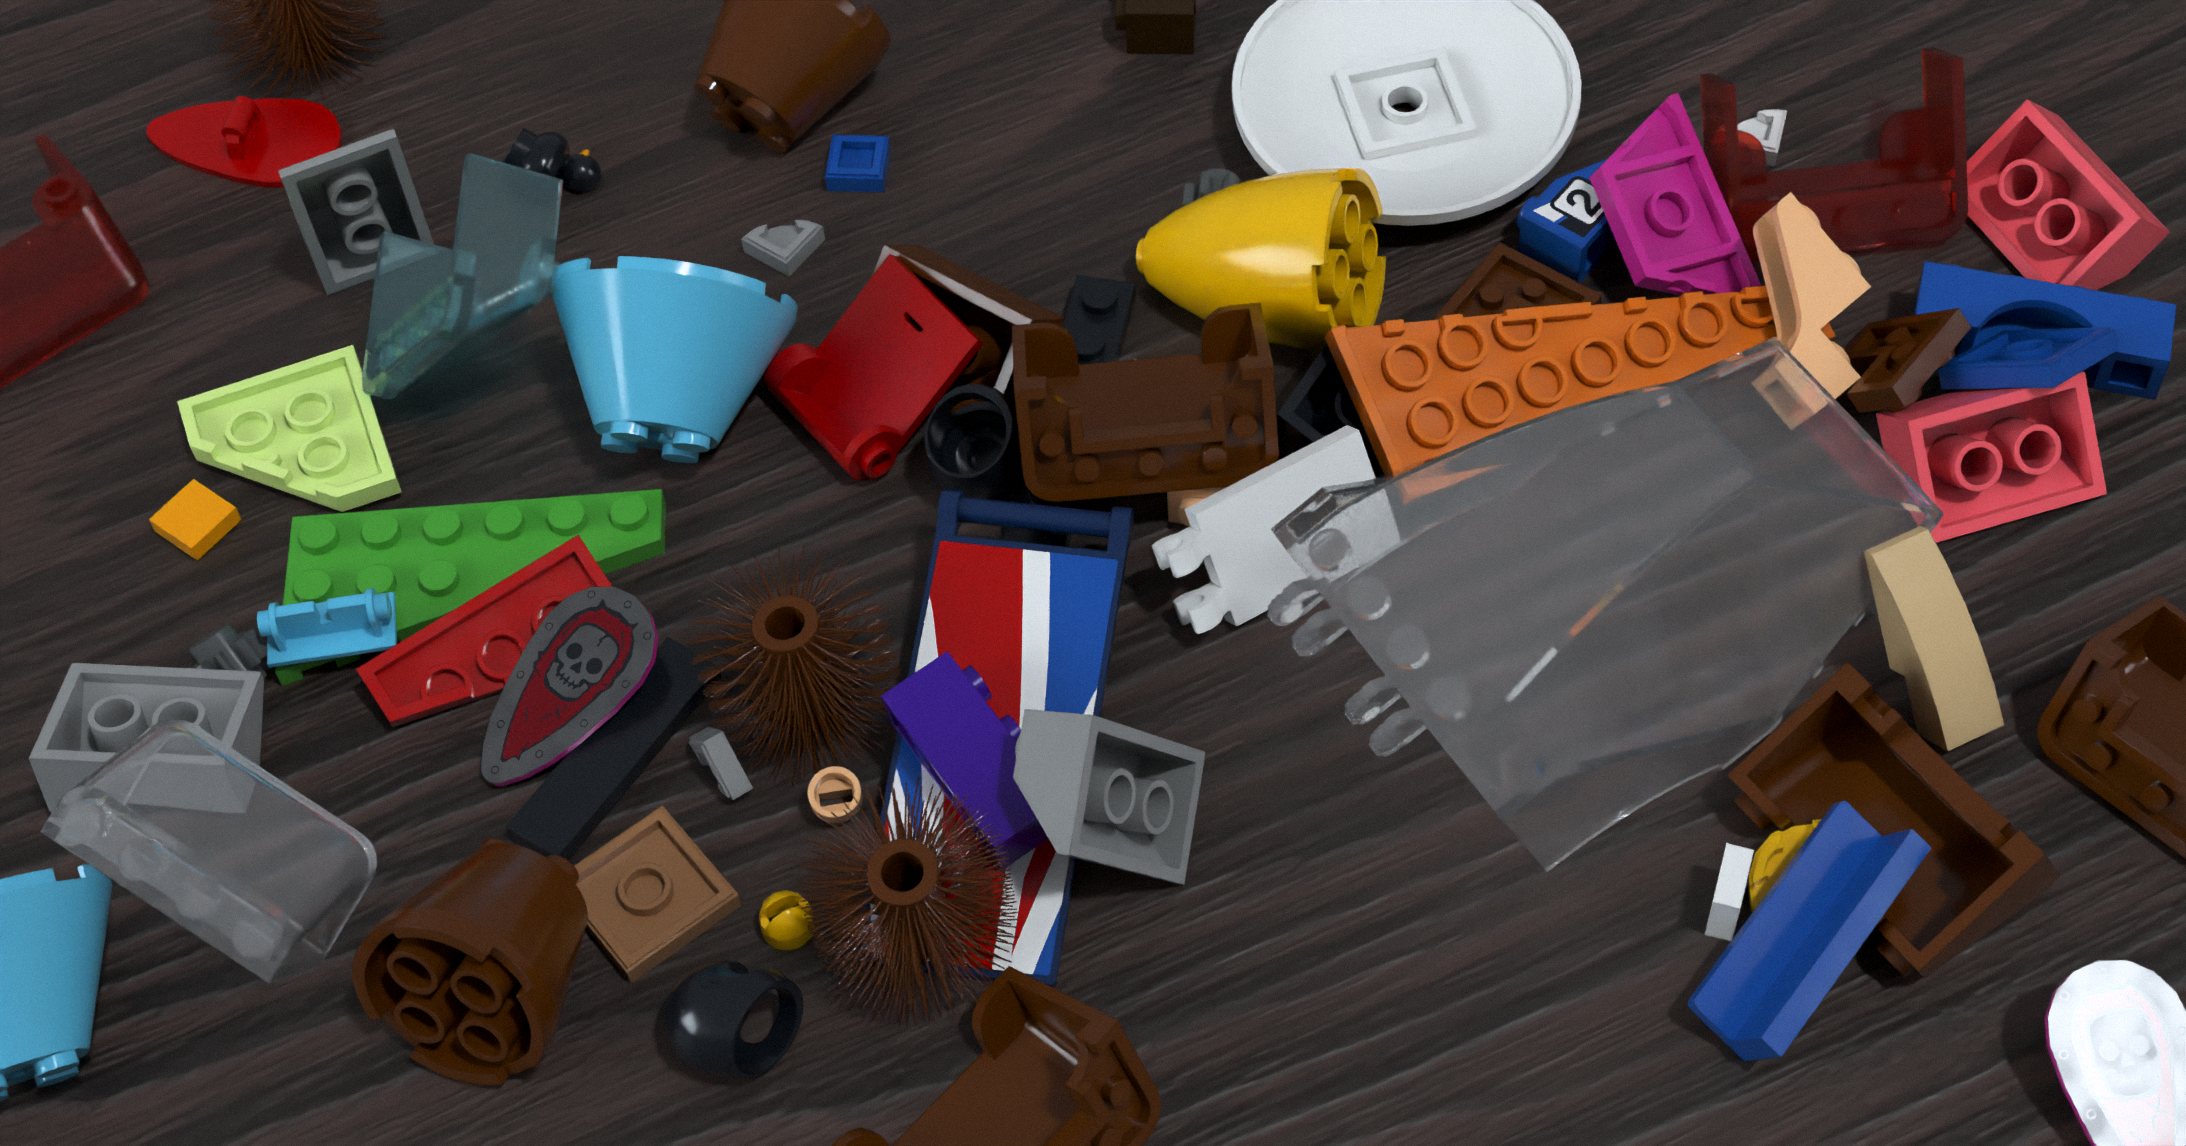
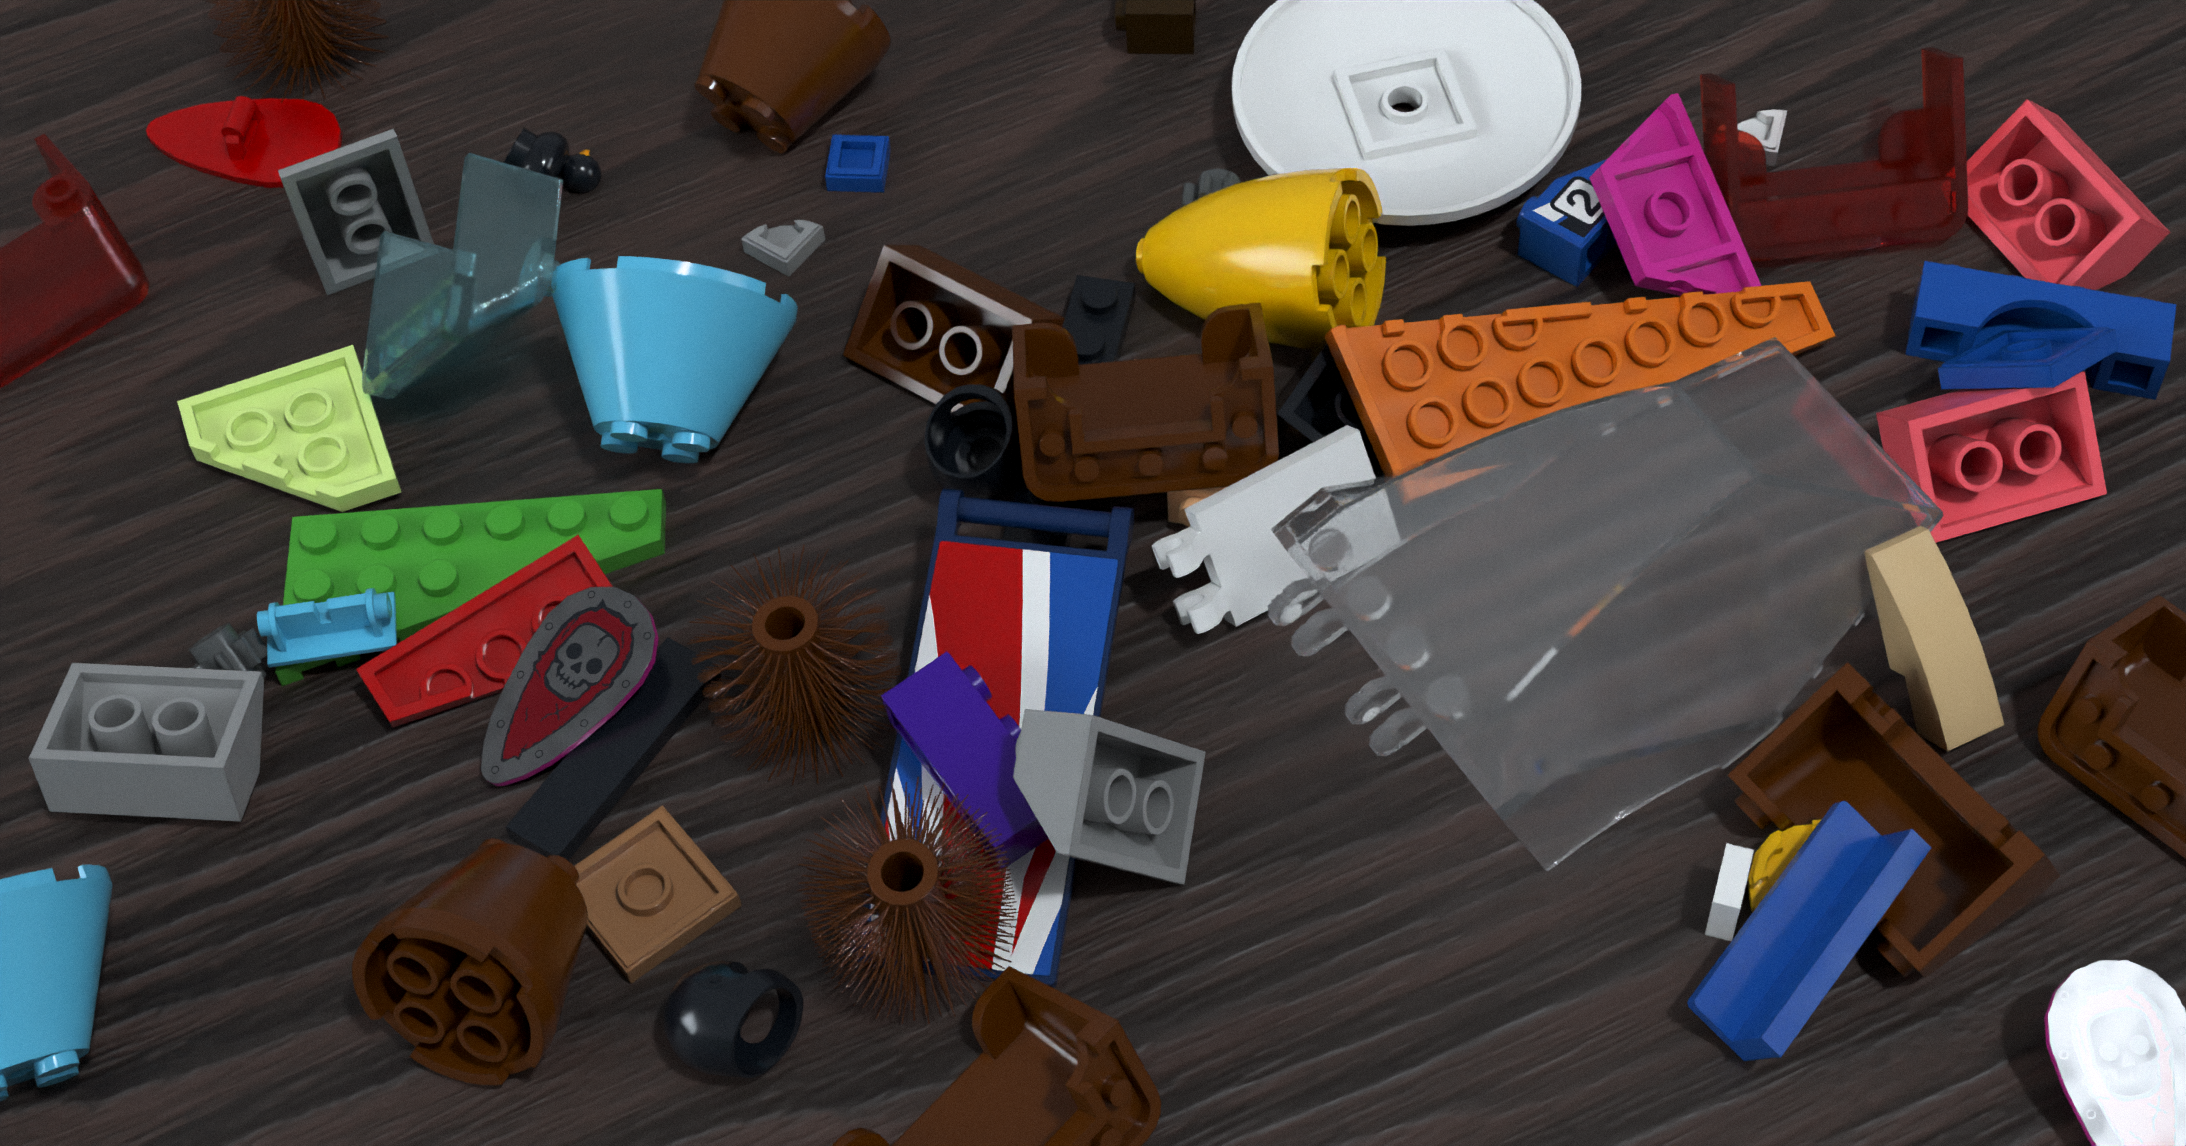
clear windscreen [41,720,377,983] -> none
light orange tile [149,479,242,561] -> none
light grey tile [689,726,753,800] -> none
yellow hinge [759,890,815,951] -> none
red door [764,254,984,481] -> none
light nougat hinge [808,766,863,824] -> none
reddish brown plate [1433,242,1602,320] -> none
light nougat arch [1745,192,1871,438] -> none
reddish brown plate [1844,308,1971,413] -> none

